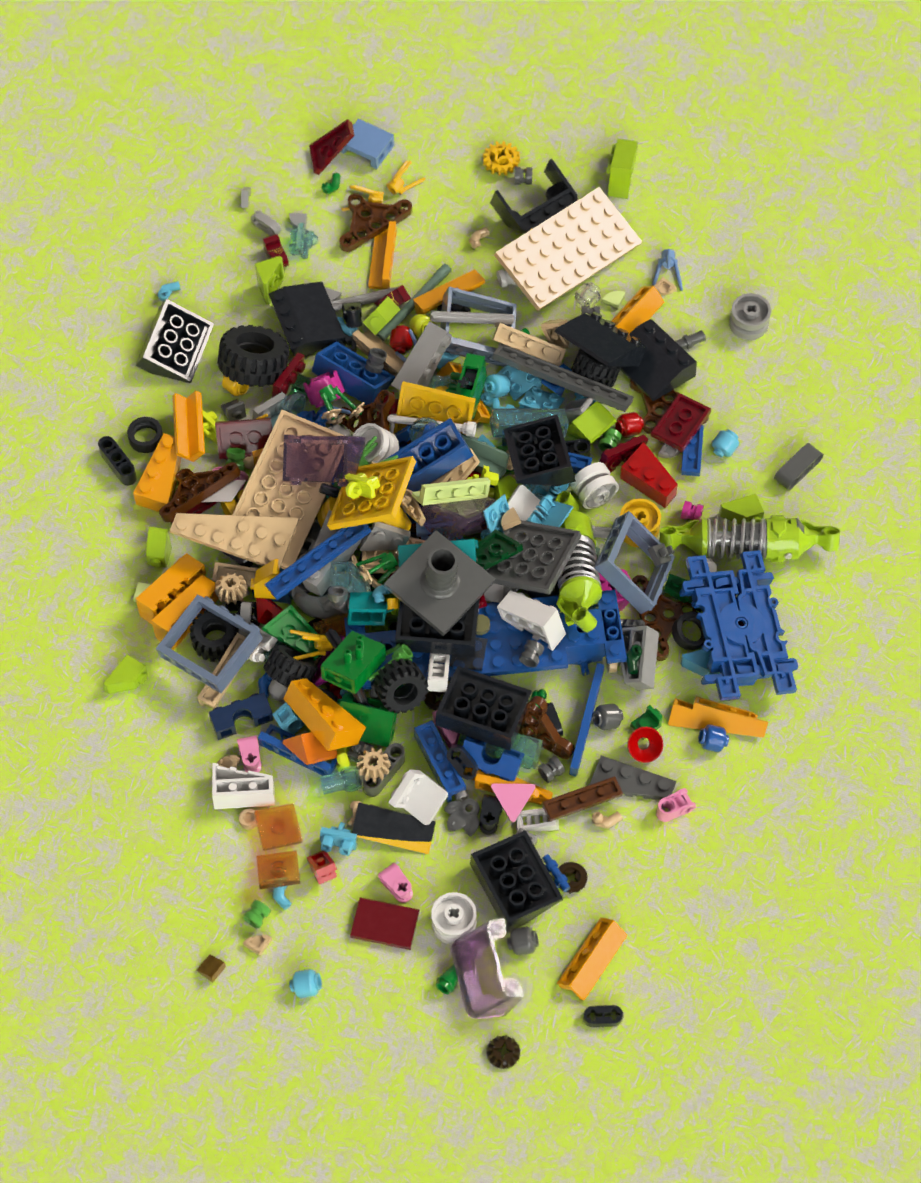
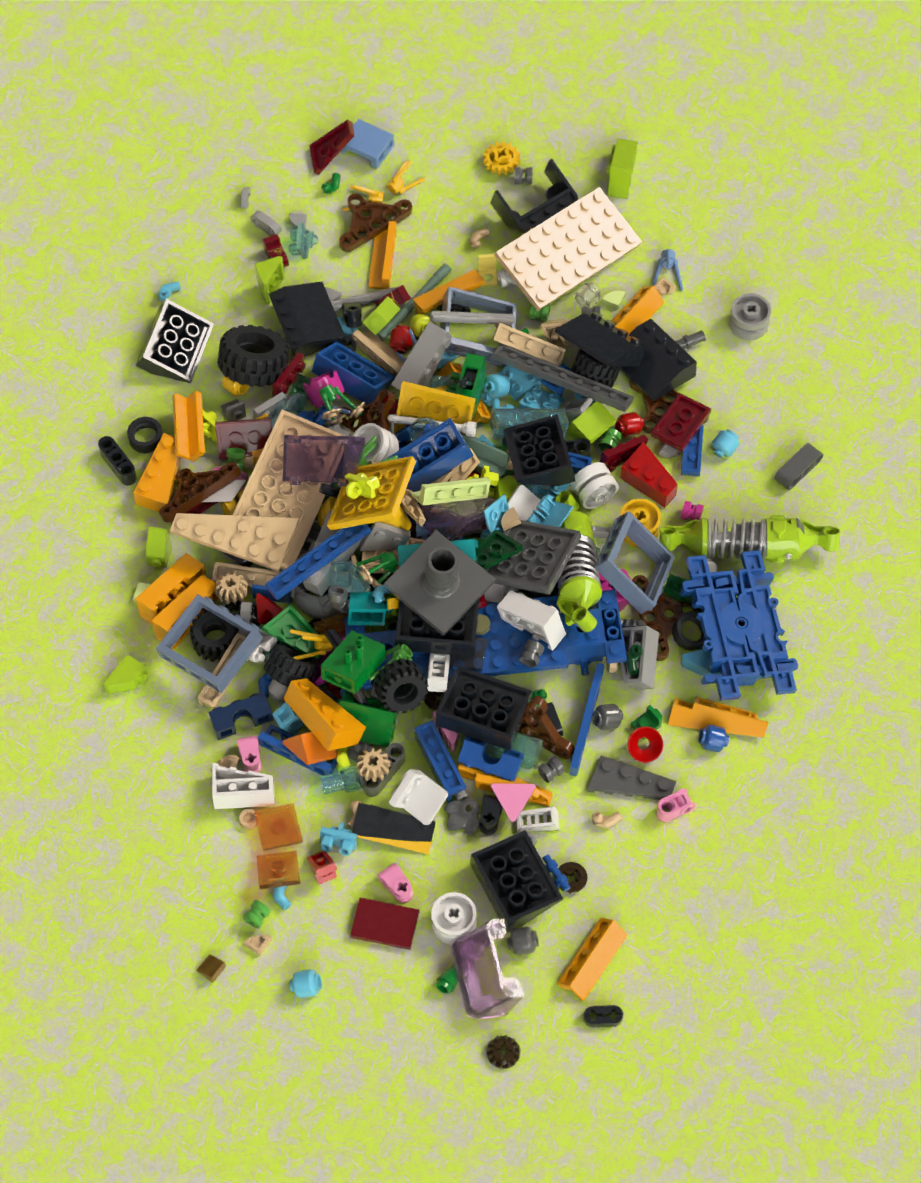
yellow slope [251,559,279,599] -> none
dark grey wheel [365,348,387,373] -> none
black beam [447,744,478,780] -> none
reddish brown tile [541,776,623,822] -> none
dark grey tile [647,543,674,567] -> none
lime slope [719,494,764,524] -> none
none -> light yellow bracket [478,254,498,287]
none -> bright green wheel [529,304,551,322]

